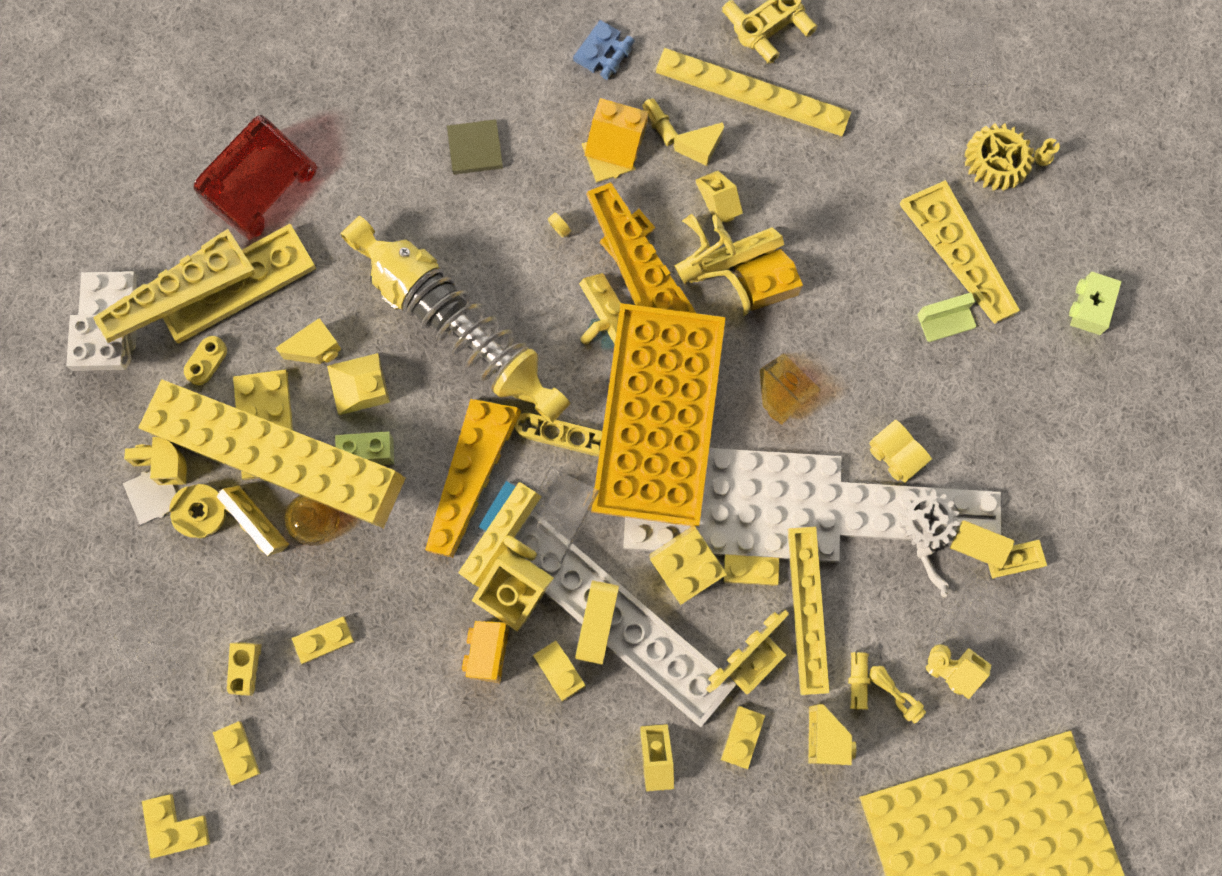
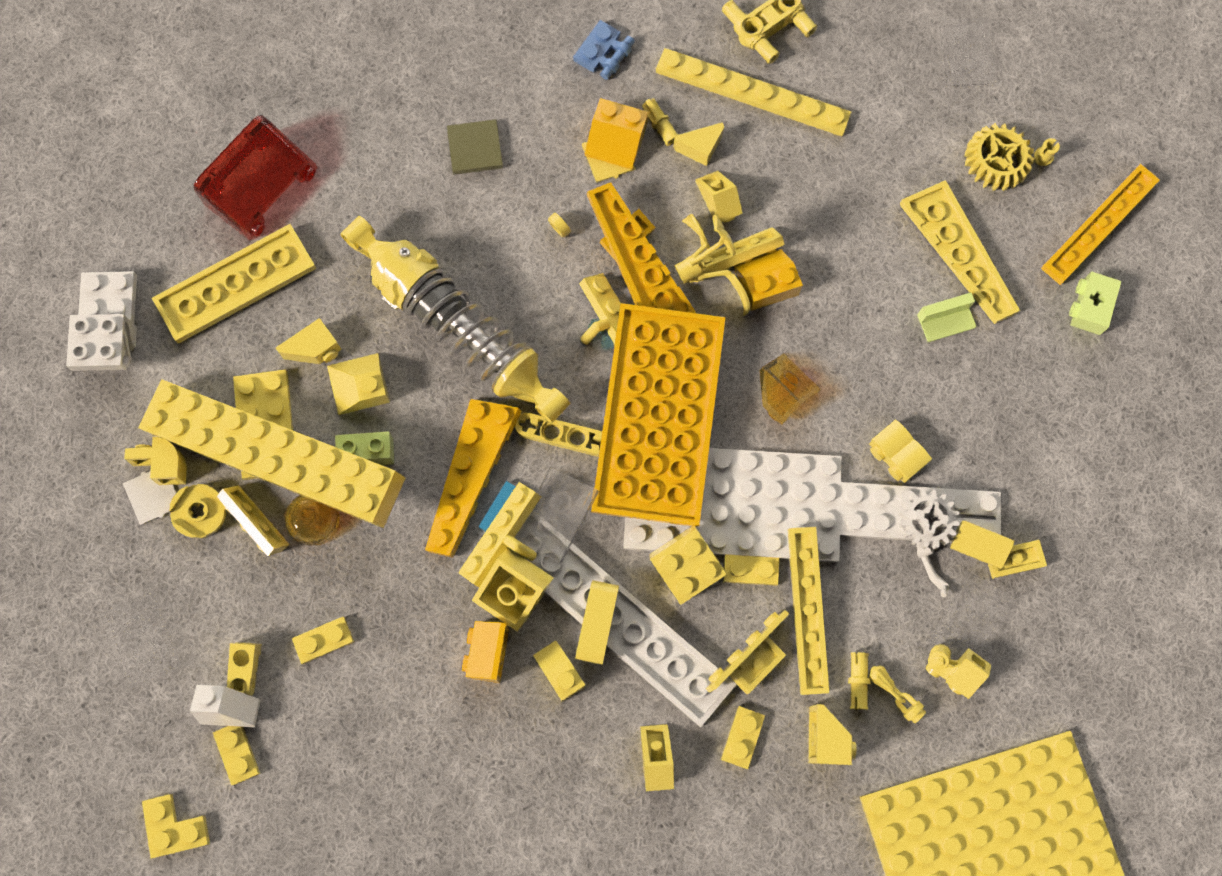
light yellow wing [93,229,254,343] -> none
light yellow plate [184,336,227,385] -> none
none -> white slope [190,685,261,727]
none -> yellow plate [1041,163,1160,285]

